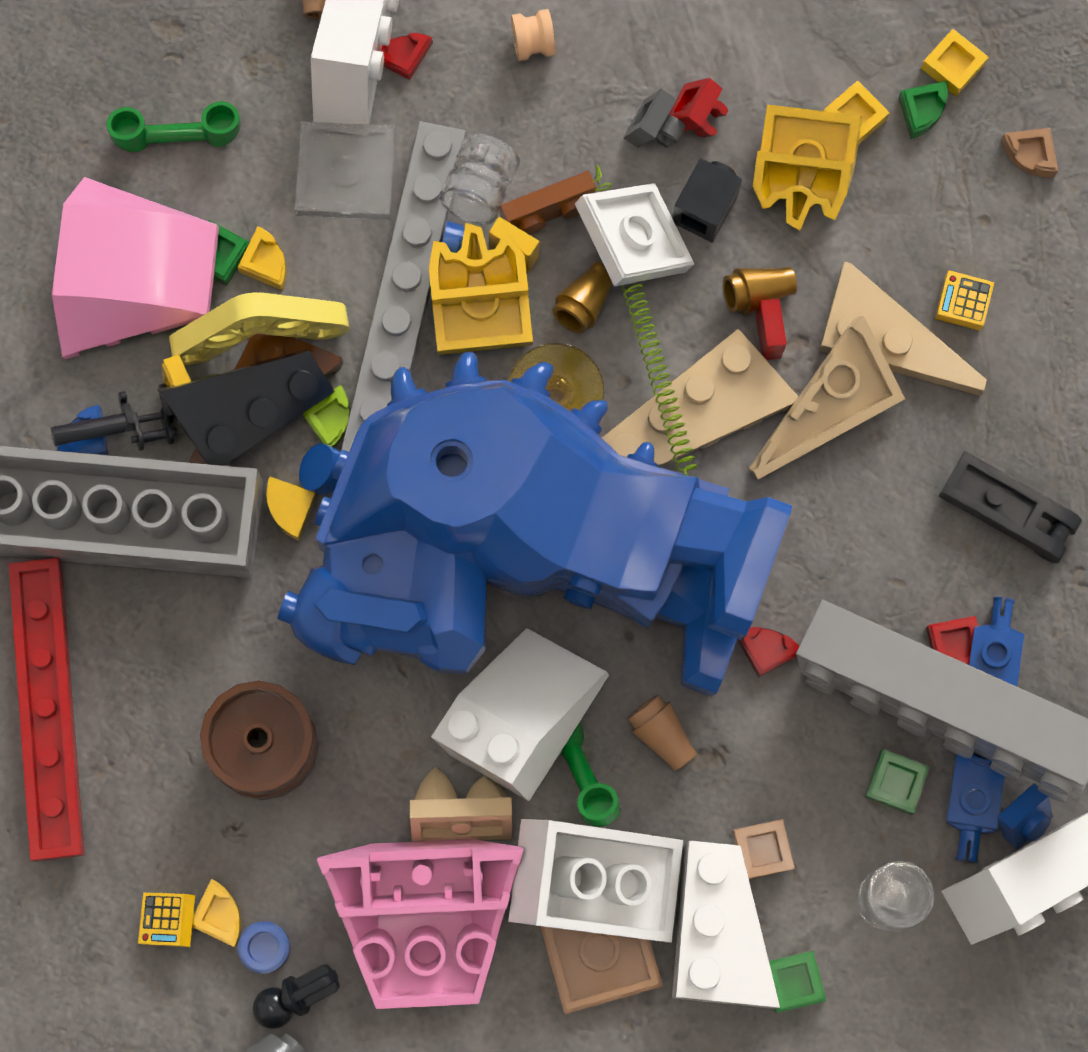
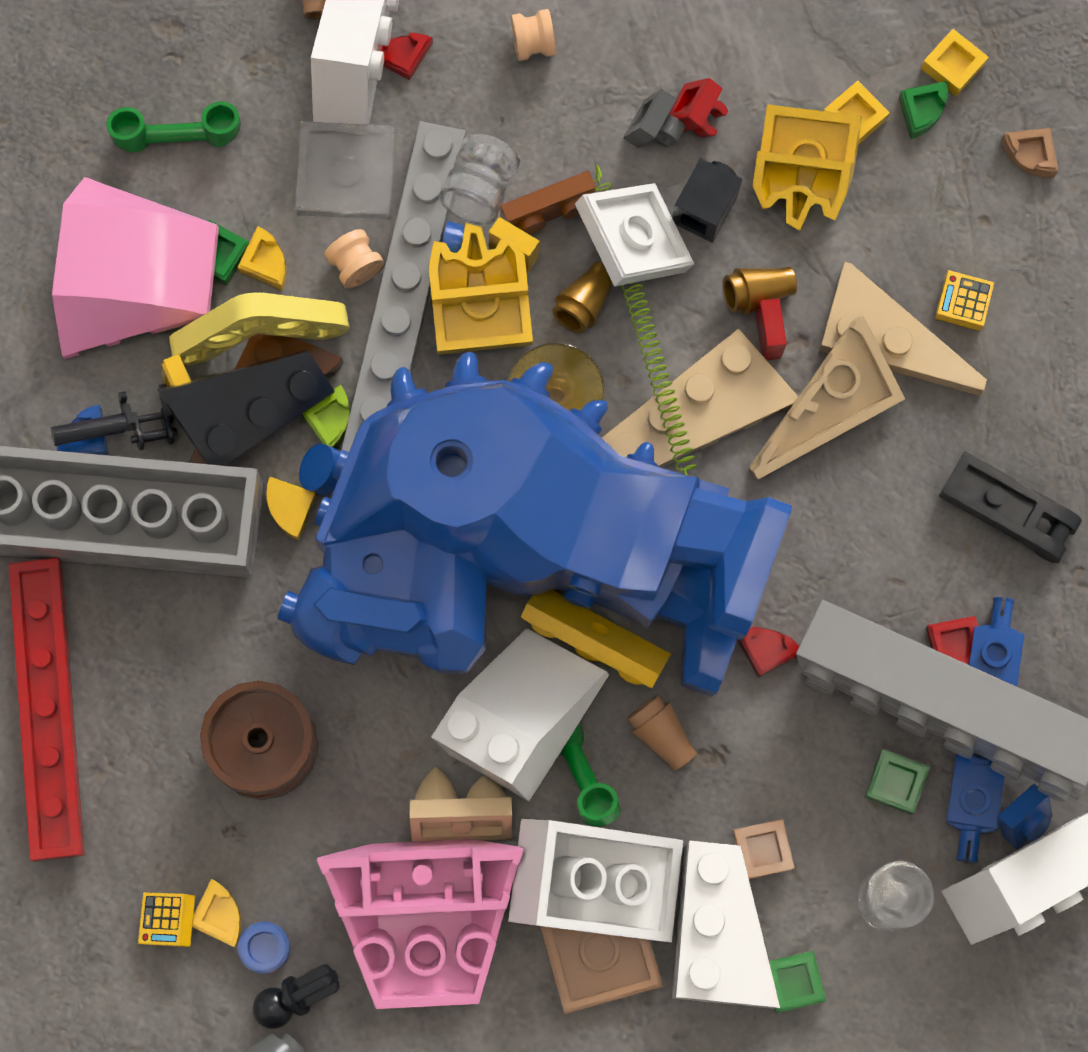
none -> light nougat wheel [324,229,384,289]
none -> yellow tile [521,590,671,688]

